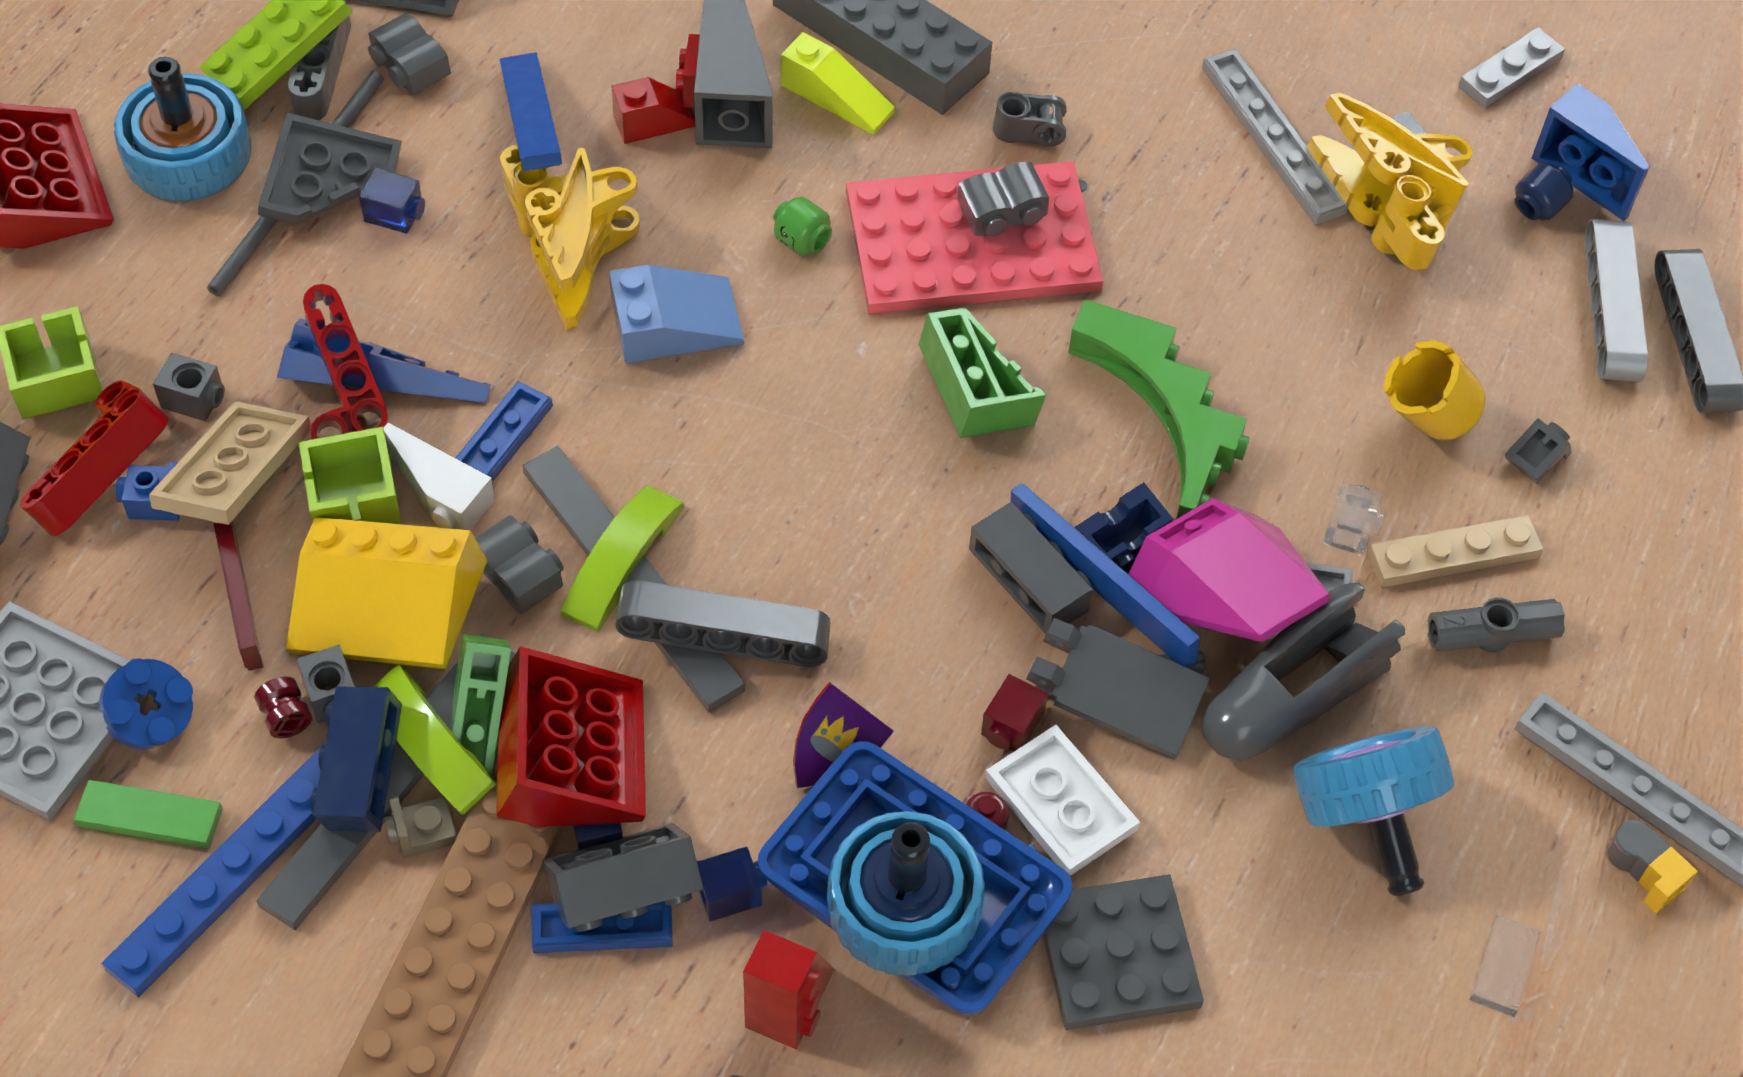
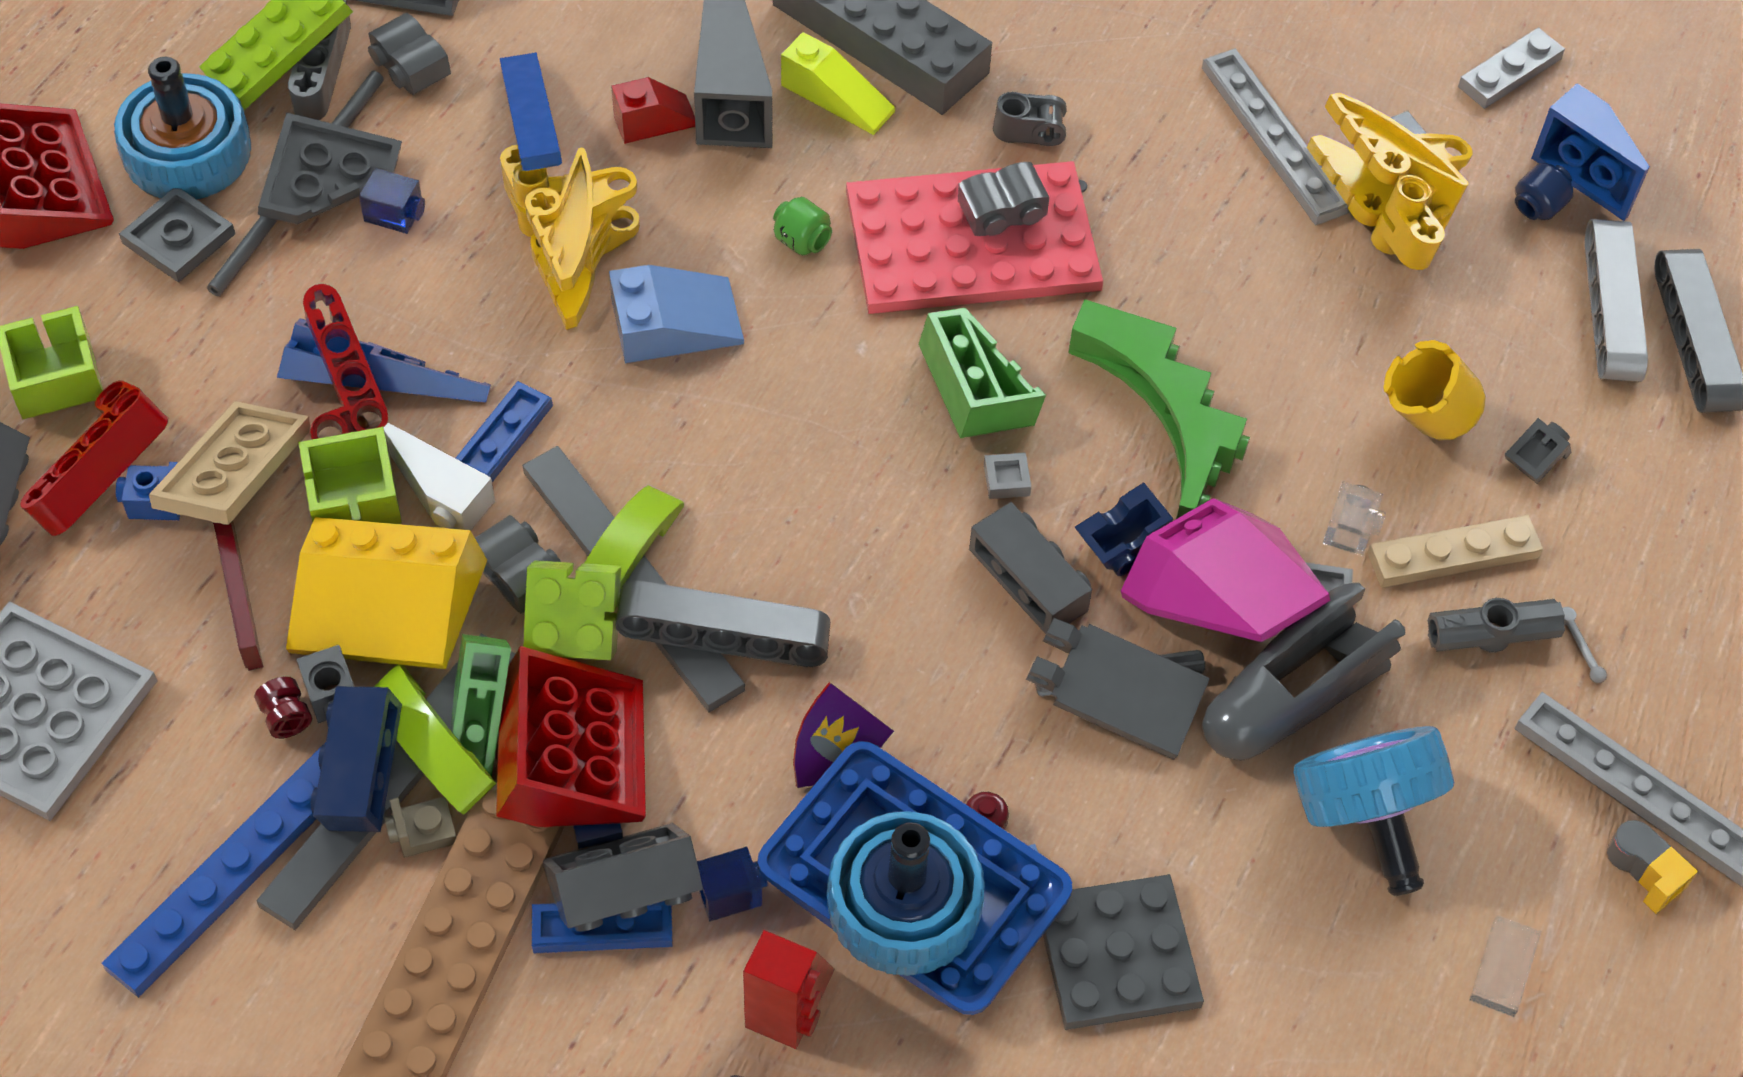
bright green tile [74,780,223,849] -> none
blue plate [99,658,193,750] -> none
dark grey brick [153,353,225,422] -> none
red plate [676,34,700,108] -> none
dark red brick [981,674,1048,752] -> none
white plate [985,725,1140,876] -> none
blue tile [1011,483,1199,669] -> none
none -> dark grey plate [119,188,235,283]
none -> lime piece [523,560,621,660]
none -> light grey plate [984,453,1031,499]
none -> light grey hinge [1563,607,1607,683]

